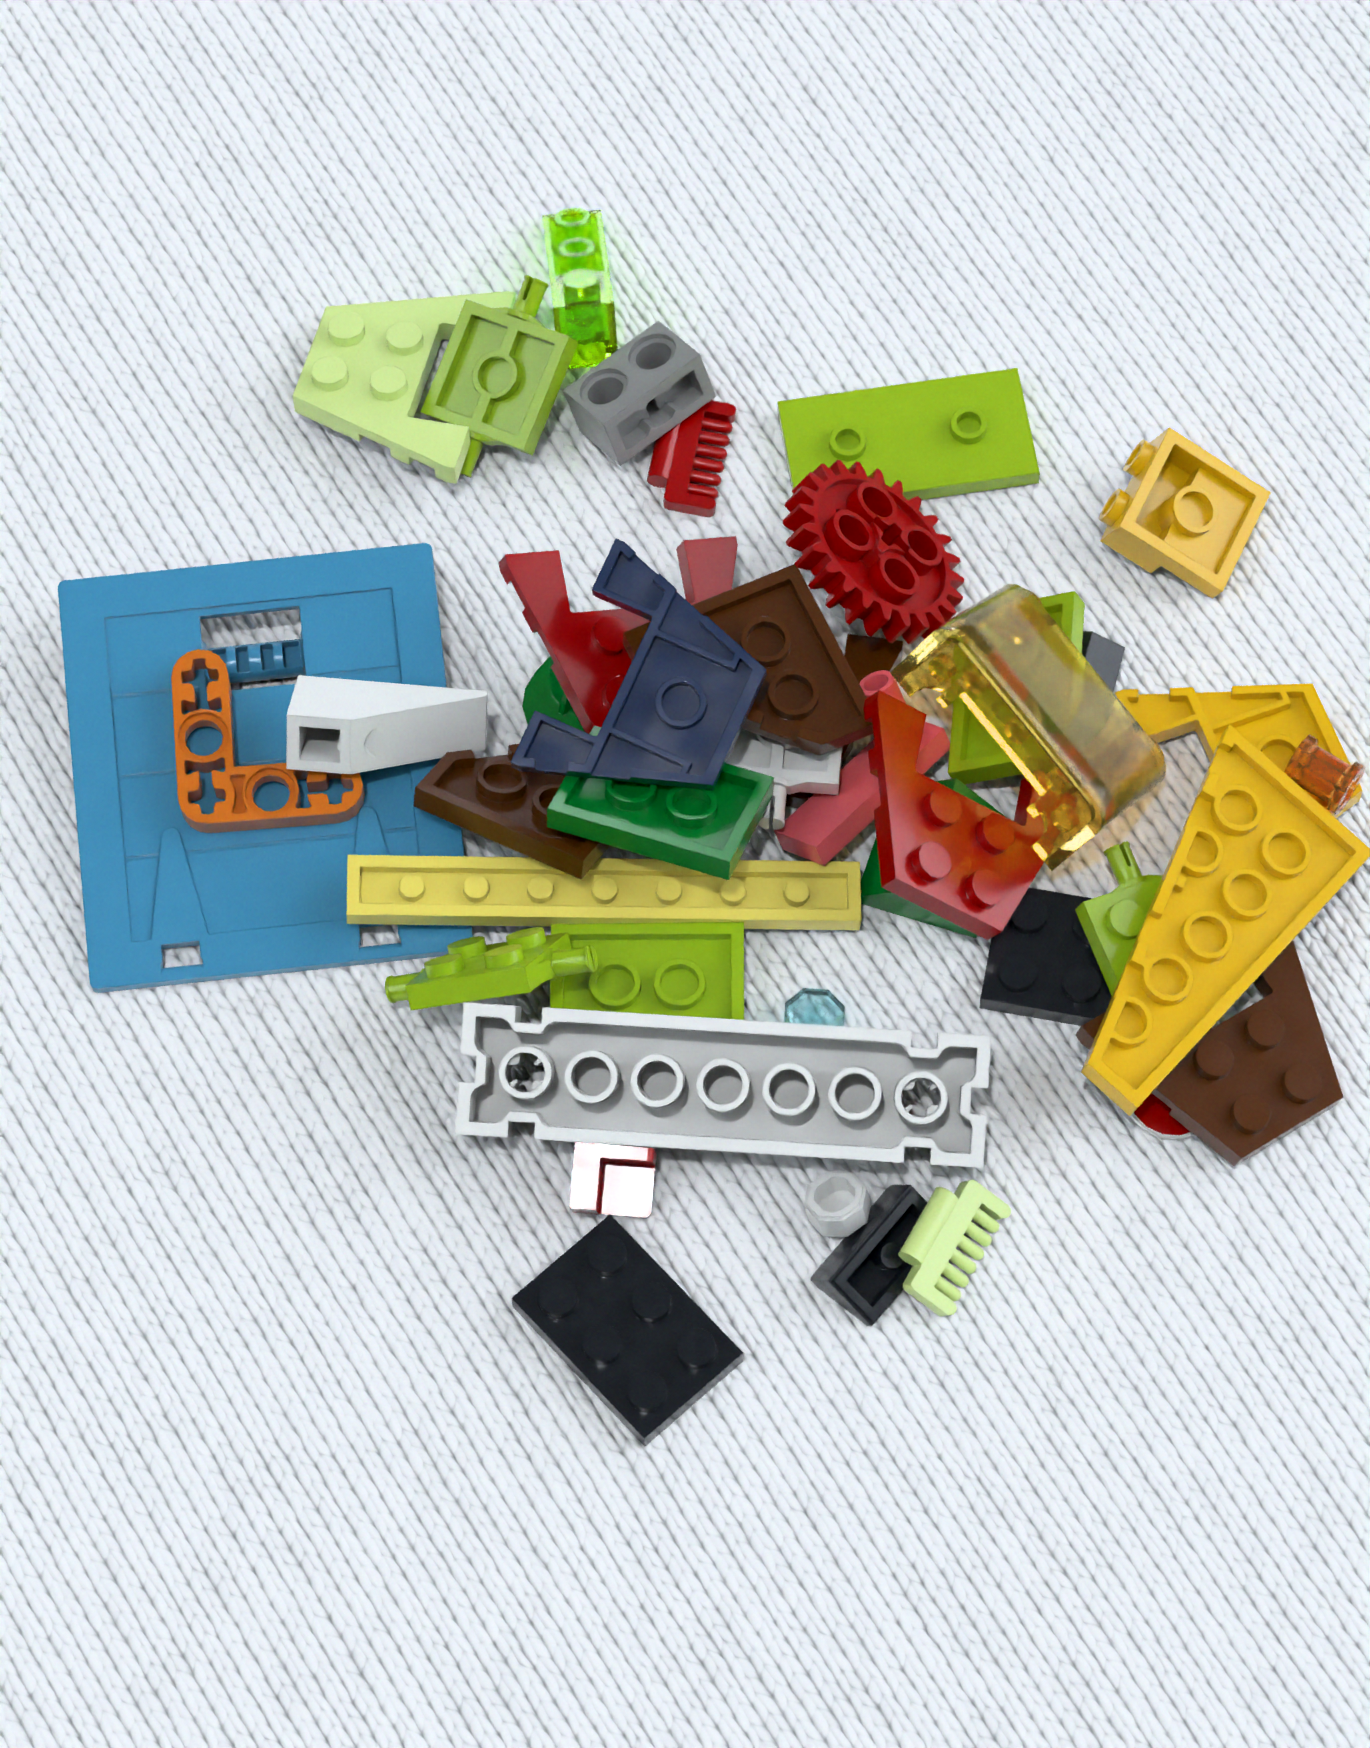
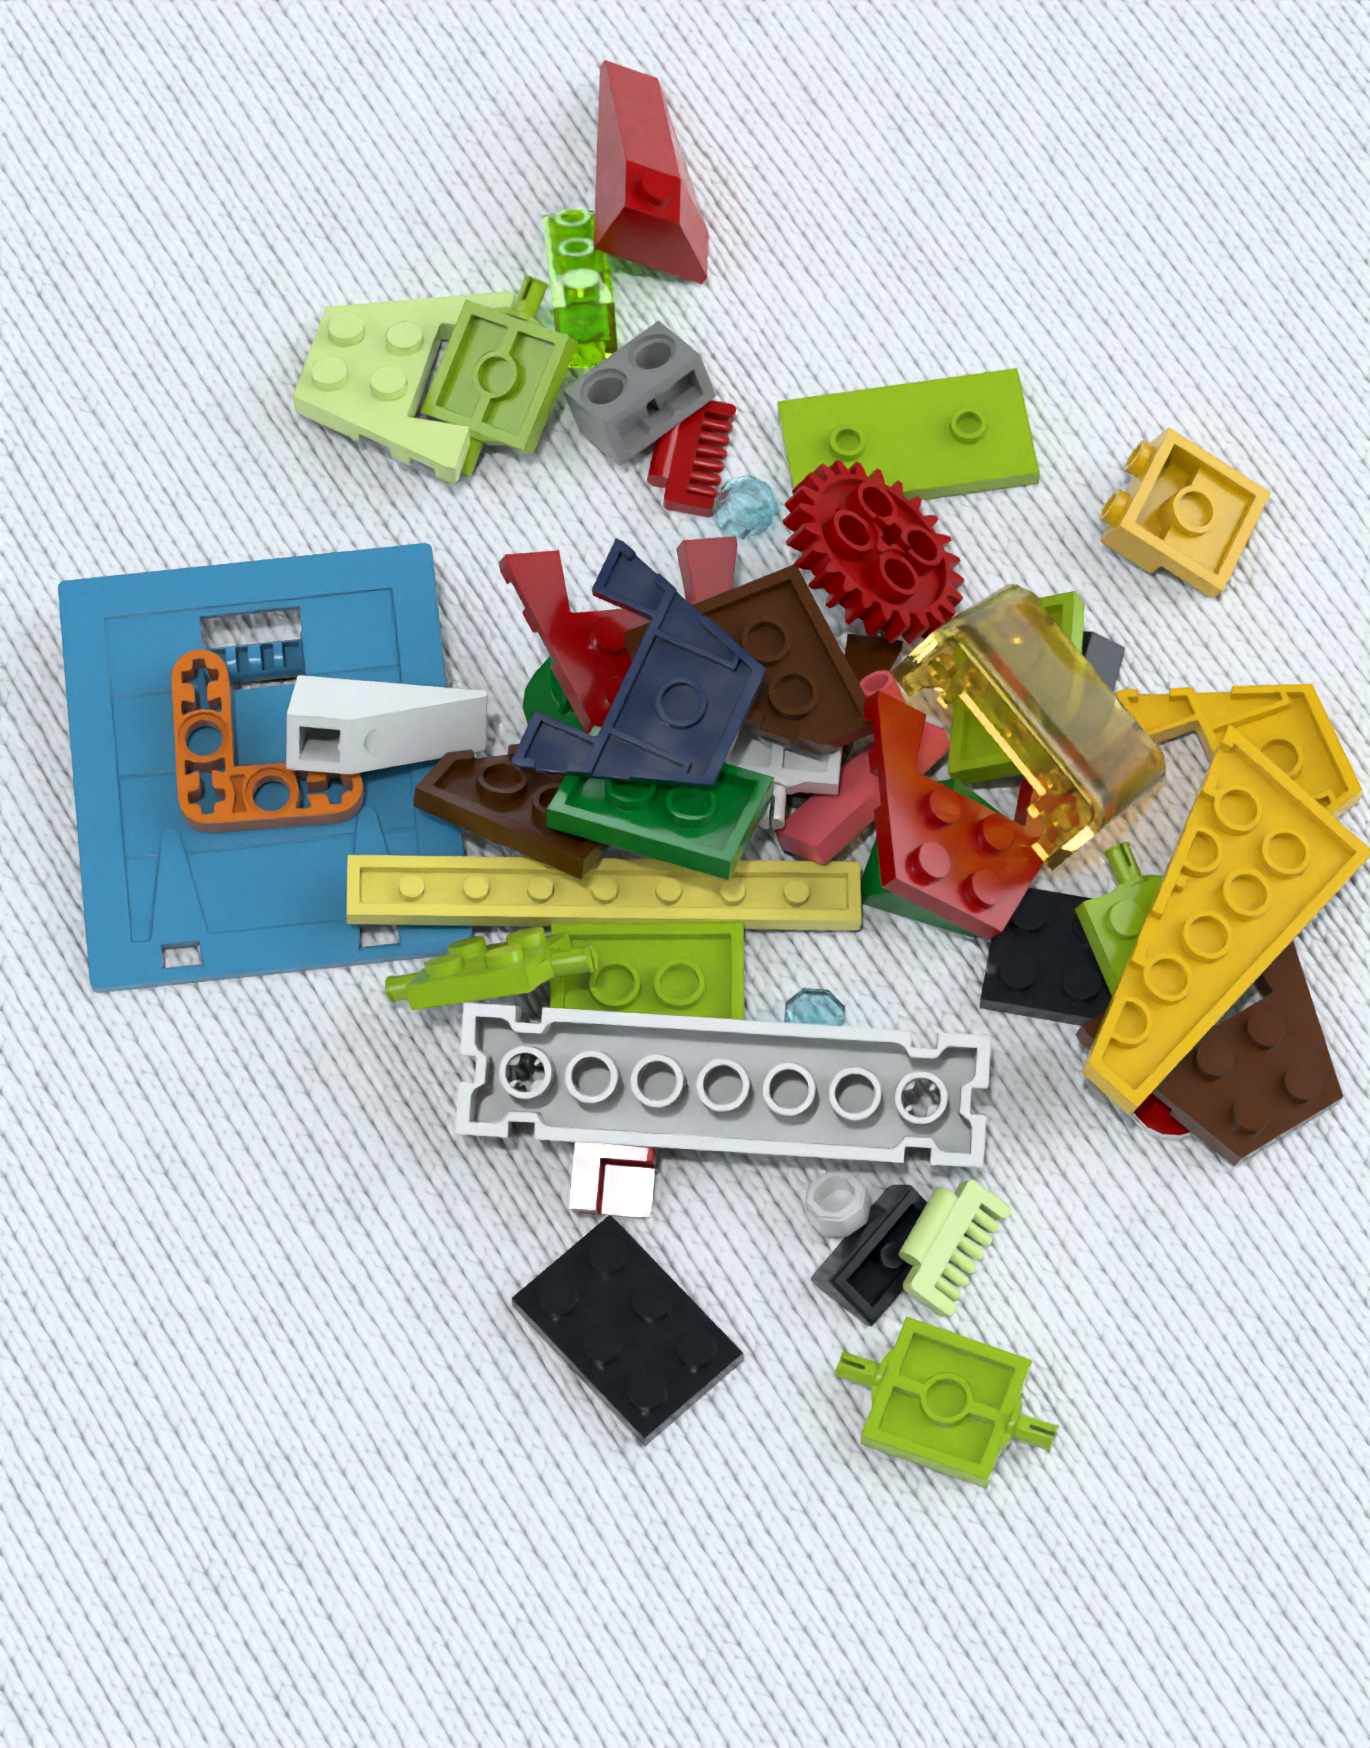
clear orange bush [1284,734,1366,815] -> none
none -> wedge [593,60,708,284]
none -> clear light blue tile [712,474,778,540]
none -> lime plate [834,1316,1059,1489]

